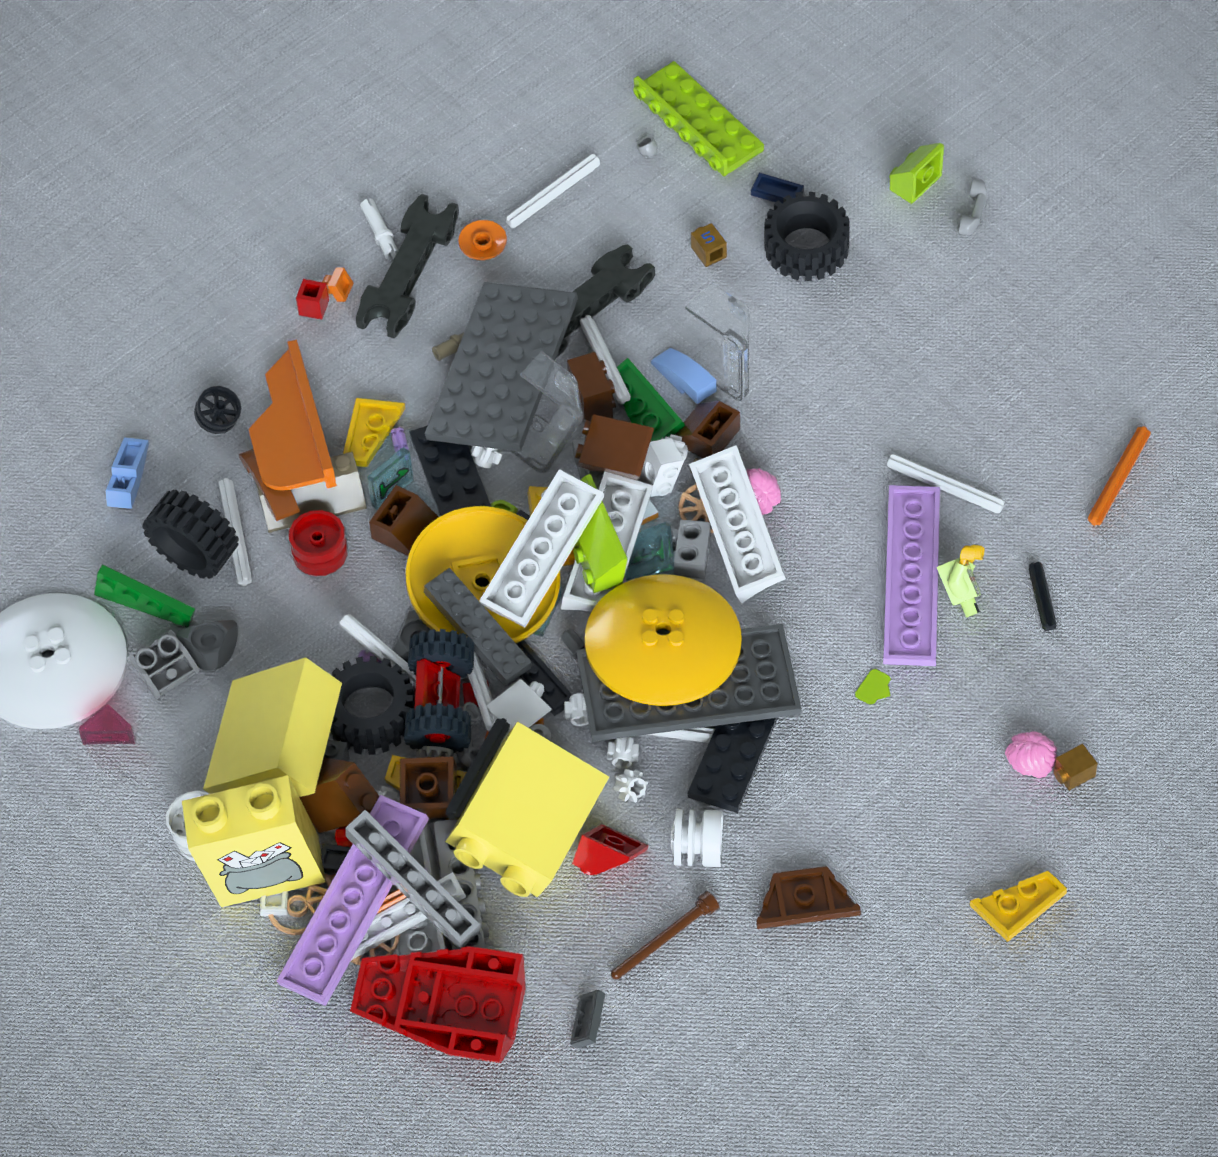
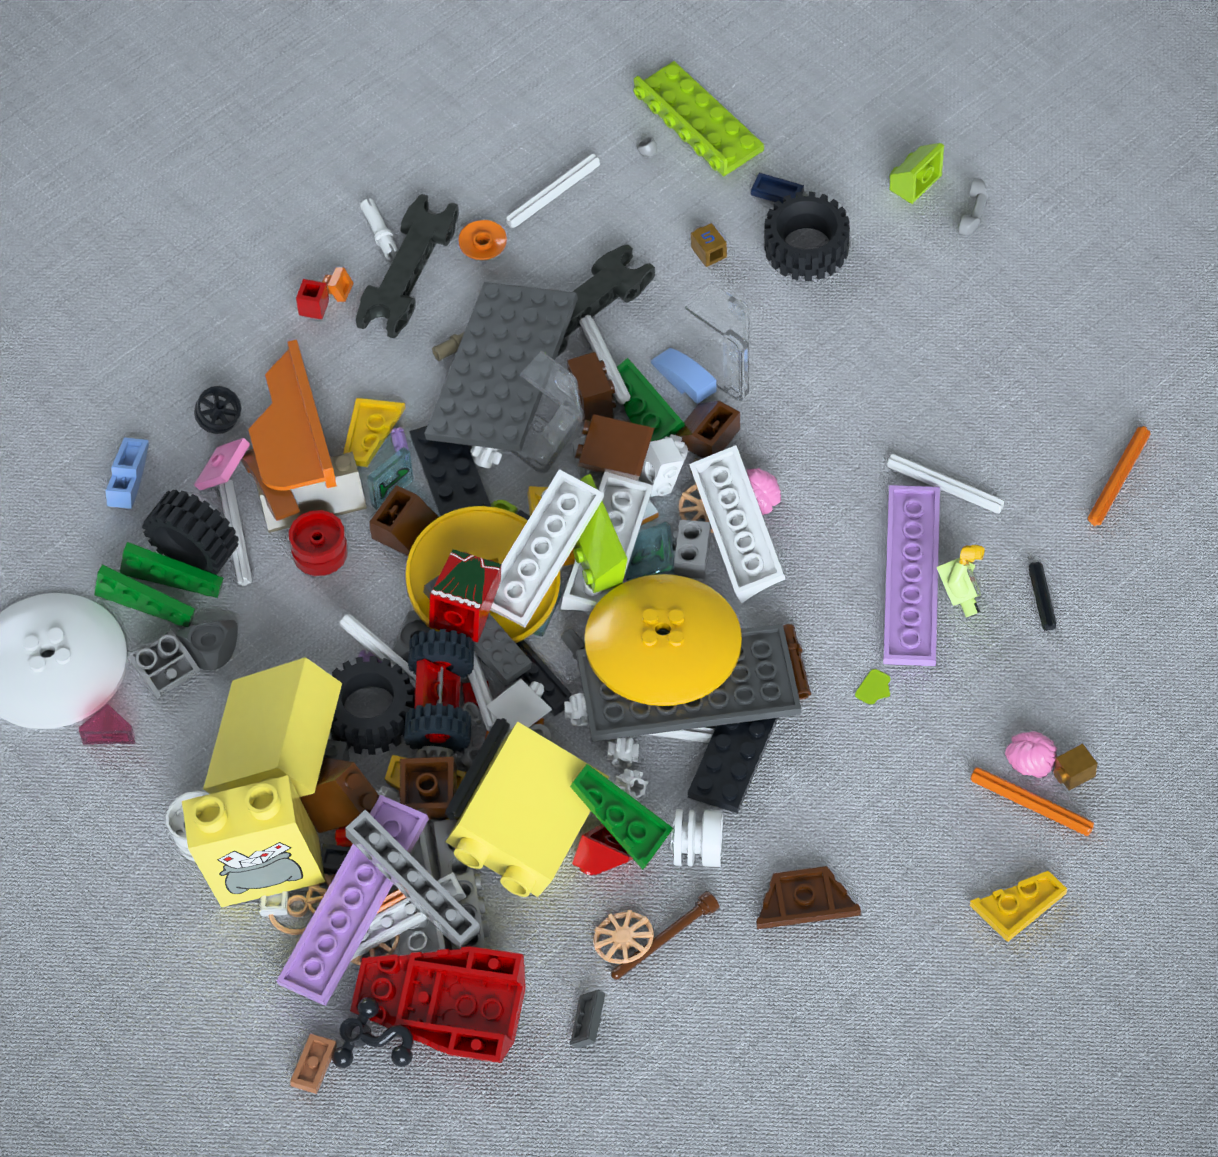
none -> green wing [120,542,224,598]
none -> bright pink plate [194,438,250,490]
none -> nougat plate [290,1033,337,1094]
none -> black piece [332,997,414,1068]
none -> red slope [429,549,502,643]
none -> green wing [570,764,674,870]
none -> light nougat wheel [593,910,654,964]
none -> reddish brown pin [783,624,811,700]
none -> orange axle [971,767,1094,836]

